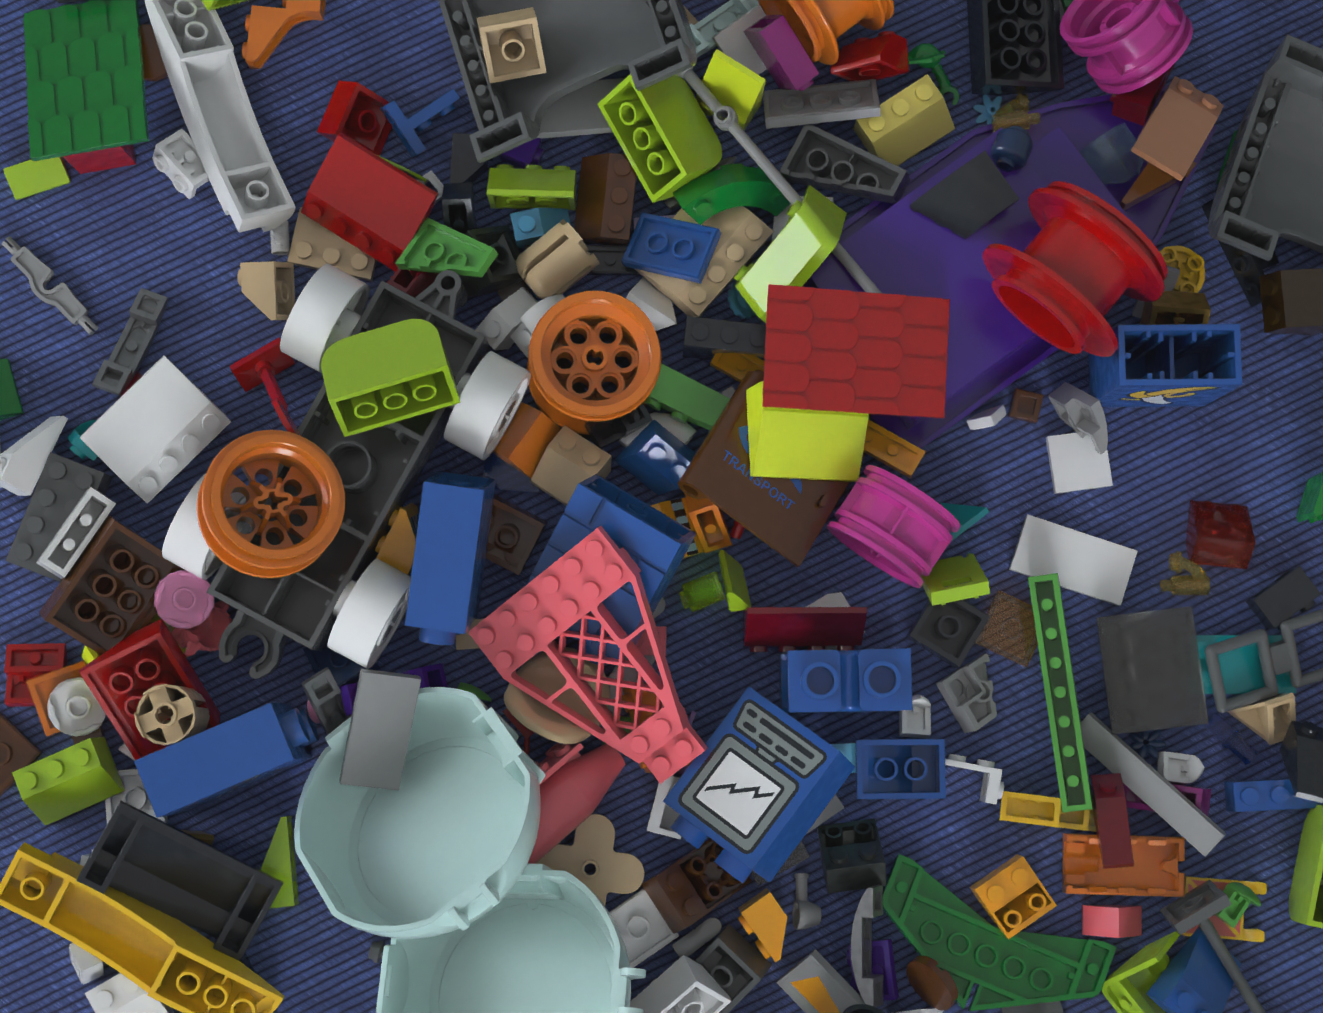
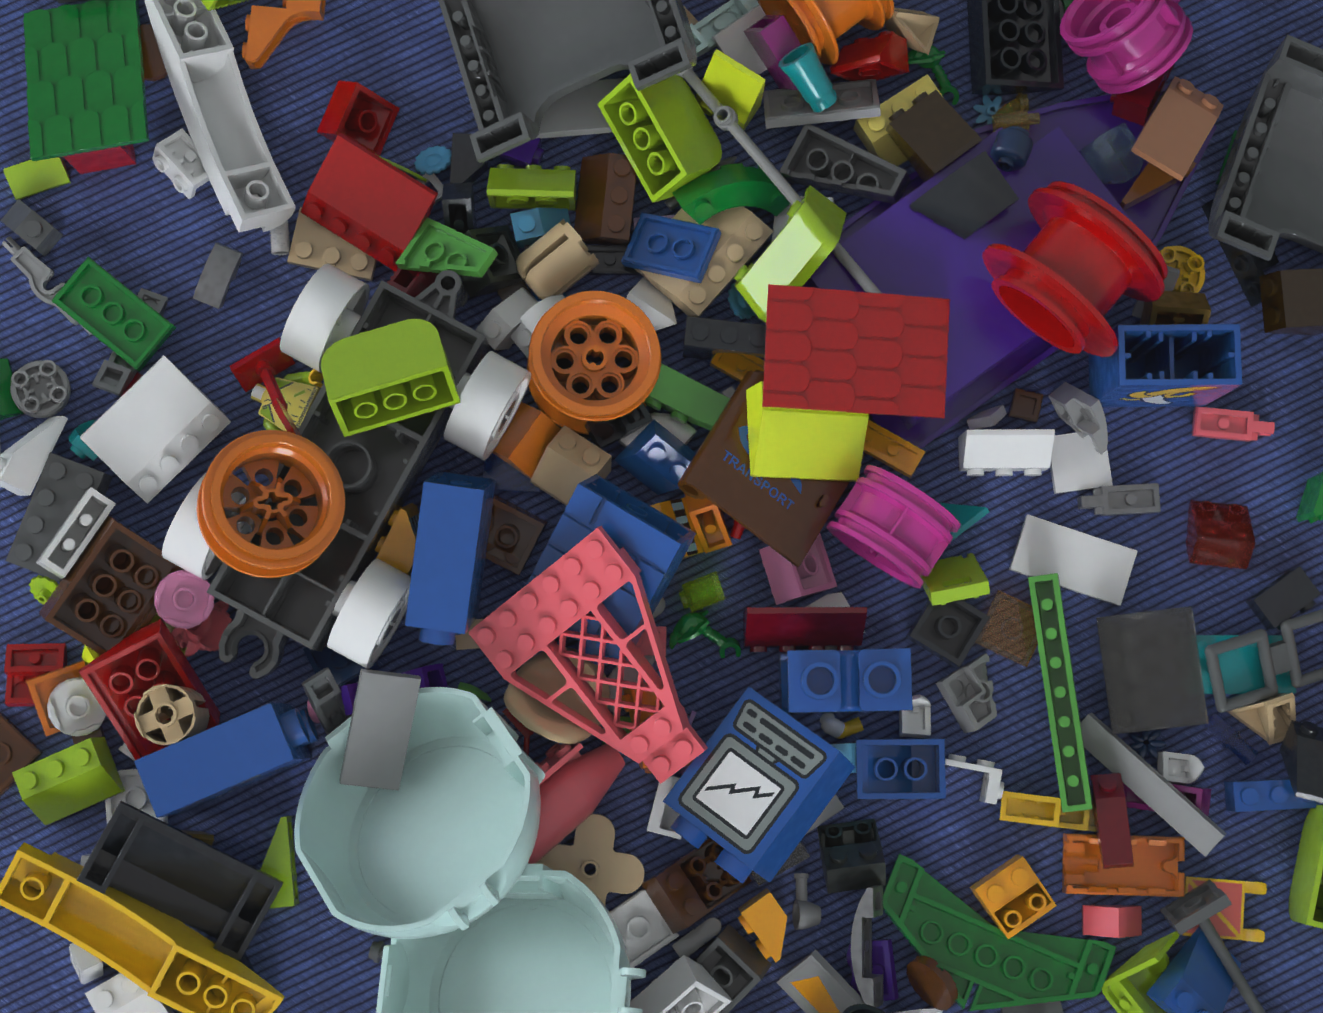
tan slope [237,261,295,320] -> none
blue bracket [380,89,460,157] -> none
tan slope [477,7,547,83] -> none
lime slope [718,550,751,612] -> none
clear yellow plant [1160,551,1210,596] -> none
bright green plate [1215,882,1261,928] -> none
none -> dark grey slope [0,199,63,256]
none -> light grey tile [10,360,71,418]
none -> lime piece [29,575,59,605]
none -> green tile [51,257,177,372]
none -> flat silver slope [193,242,243,309]
none -> torso [251,369,323,431]
none -> dark azure piece [414,145,452,175]
none -> green piece [669,609,741,658]
none -> bright pink slope [759,533,837,605]
none -> teal plant [778,43,837,112]
none -> arm [820,713,864,739]
none -> tan slope [884,7,940,55]
none -> dark brown slope [885,90,982,182]
none -> white slope [958,429,1055,476]
none -> flat silver hinge [1077,483,1161,516]
none -> coral hinge [1192,406,1275,442]

